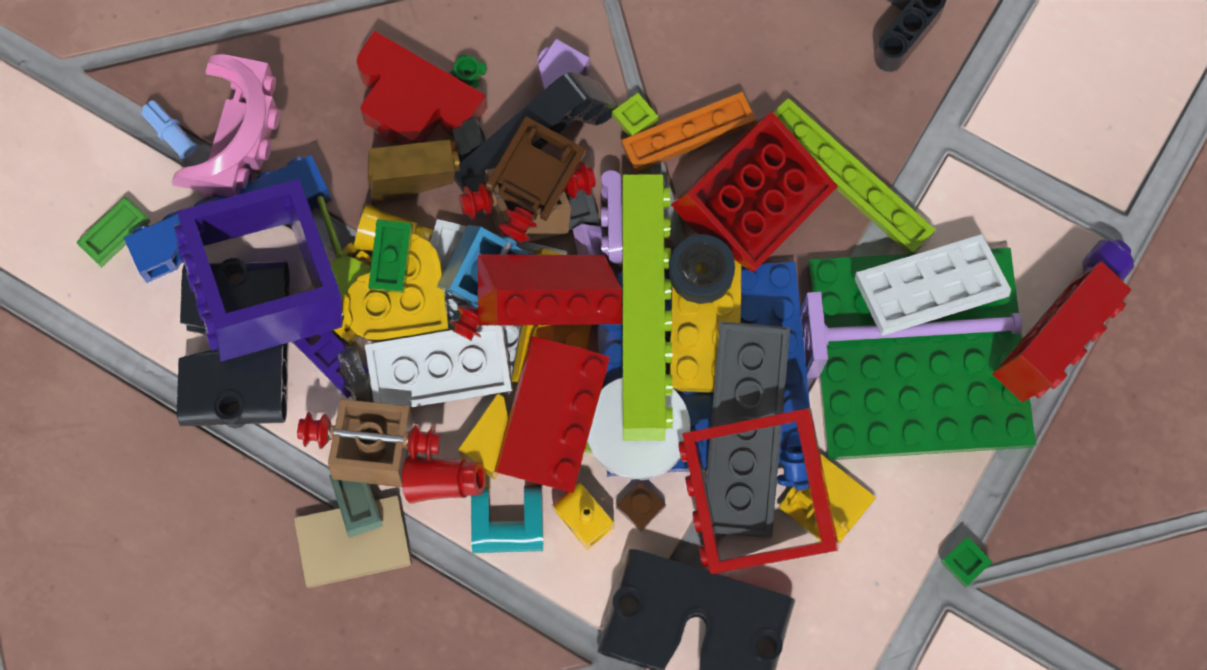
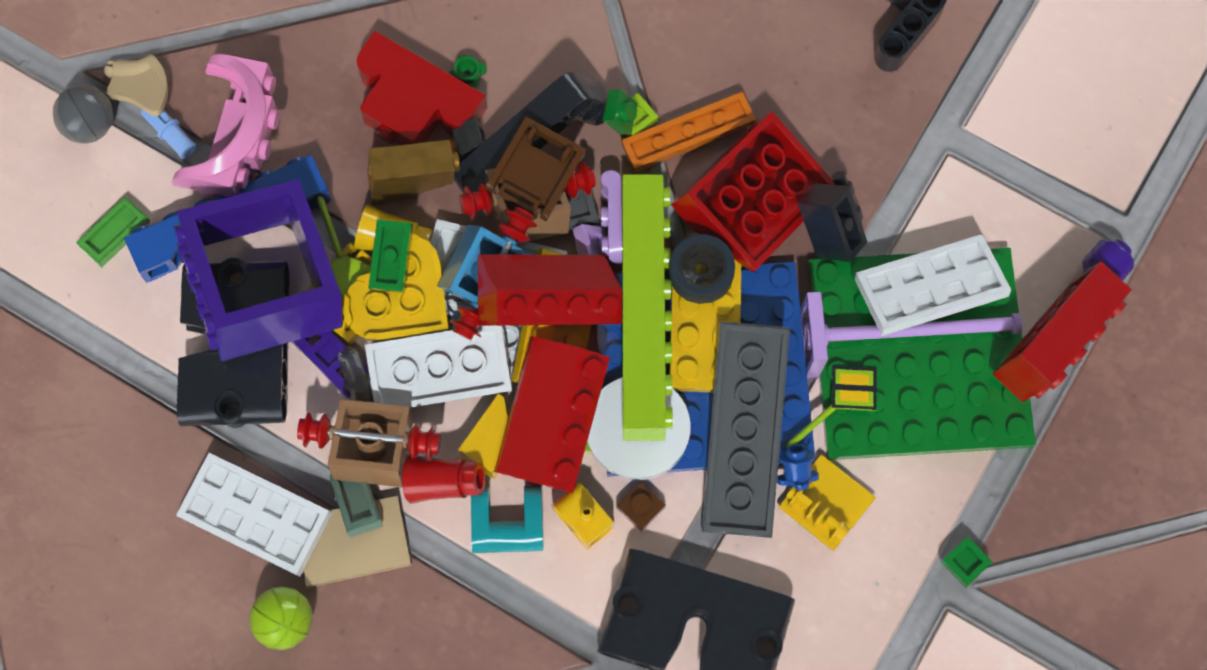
lavender slope [537,39,590,91] -> none
red window [678,408,839,574] -> none
lime plate [773,98,936,255] -> none
none -> dark grey piece [53,85,113,144]
none -> tan arm [104,54,168,116]
none -> white plate [176,453,332,577]
none -> lime piece [249,586,313,650]
none -> green plate [603,89,638,135]
none -> piece [785,366,877,448]
none -> black brick [797,171,867,262]

